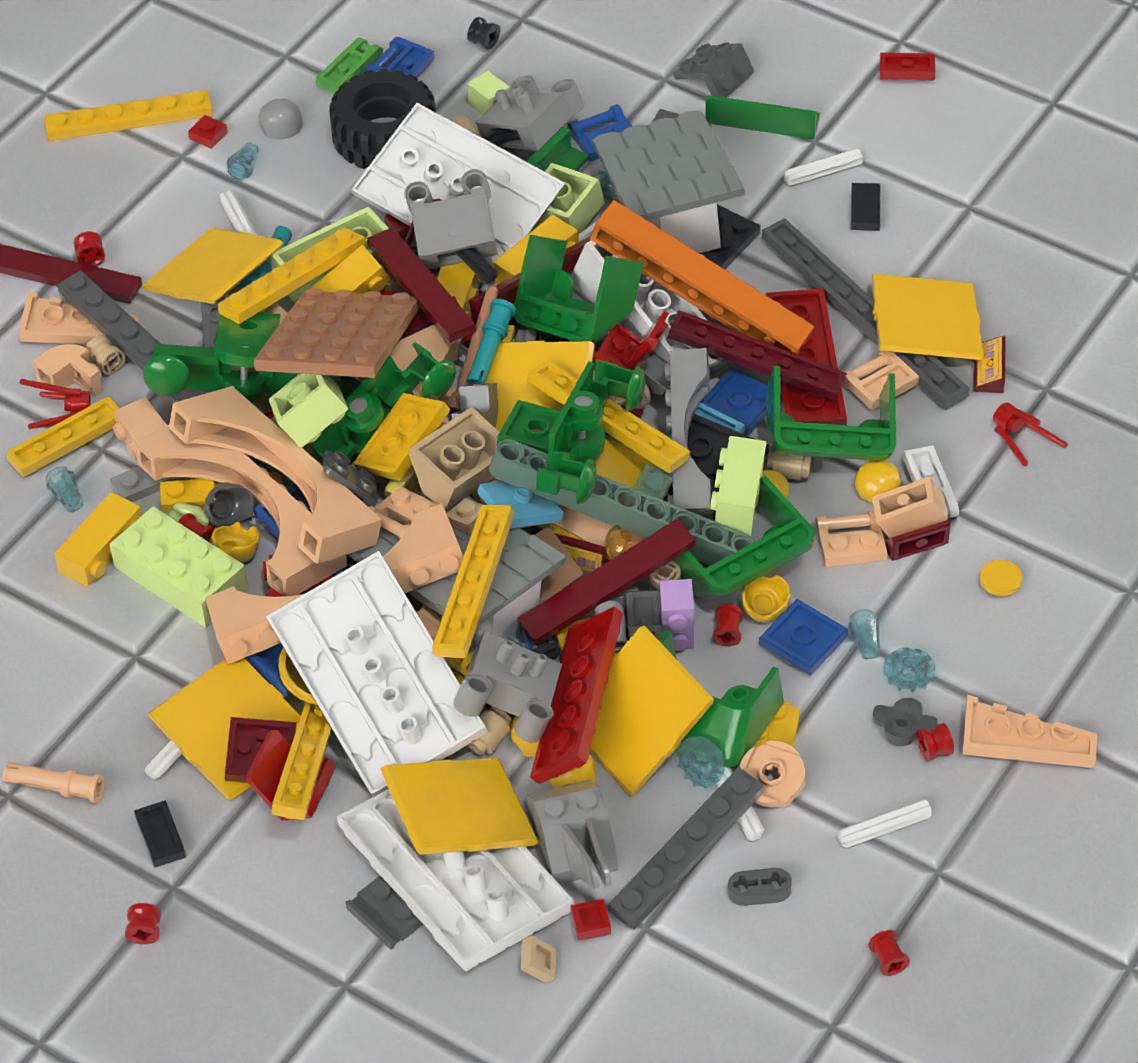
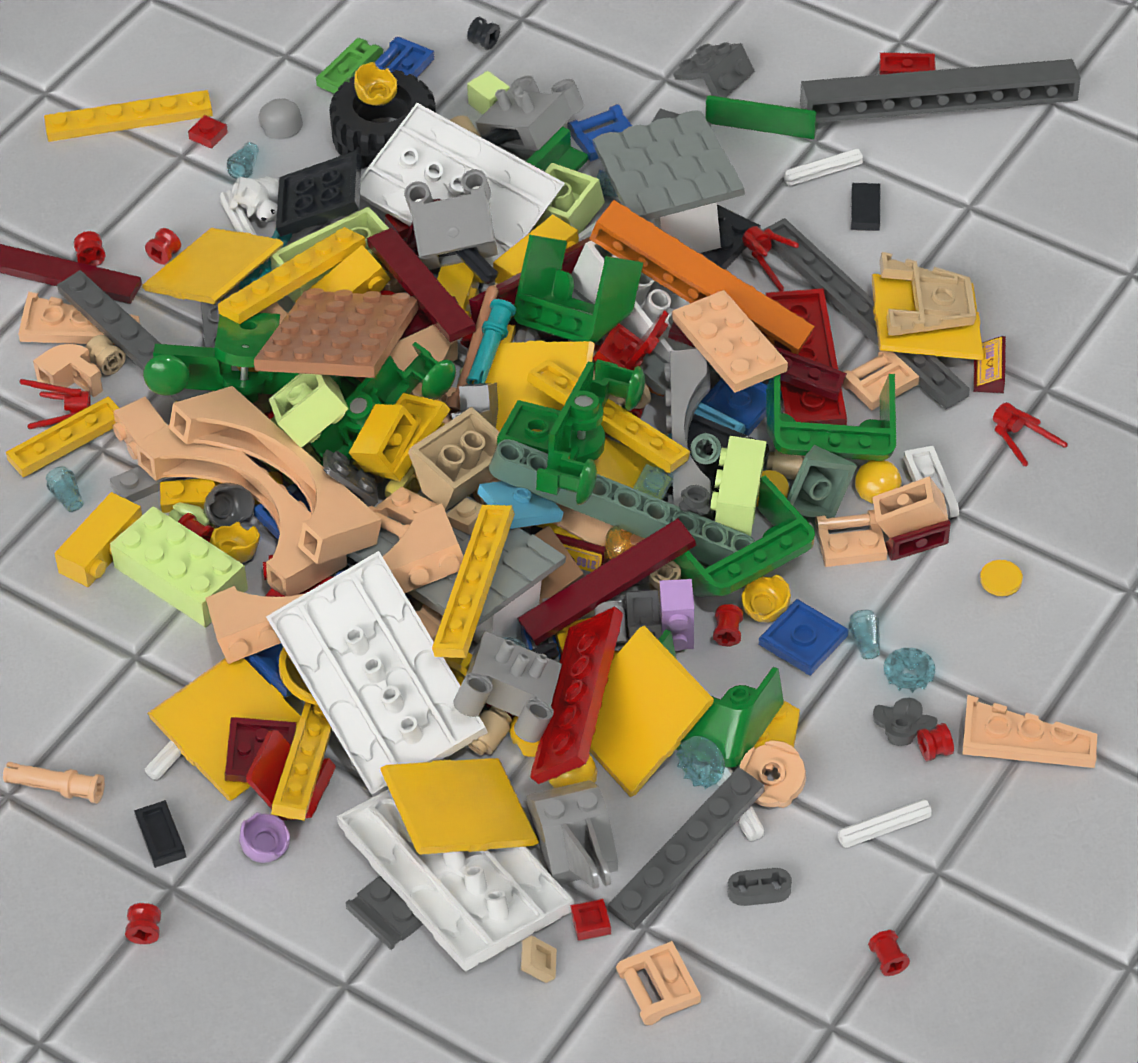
none -> red wheel [145,228,182,265]
none -> white animal [228,176,279,222]
none -> lavender hair [239,812,290,863]
none -> black plate [276,150,361,237]
none -> yellow brick [349,404,419,473]
none -> yellow hair [354,62,397,106]
none -> light nougat plate [616,941,701,1025]
none -> light nougat plate [672,290,788,393]
none -> dark grey plate [679,485,712,515]
none -> sand green cone [691,433,721,464]
none -> red plant [742,226,799,291]
none -> sand green slope [787,445,857,518]
none -> dark grey brick [800,59,1081,123]
none -> tan wing [879,252,976,336]

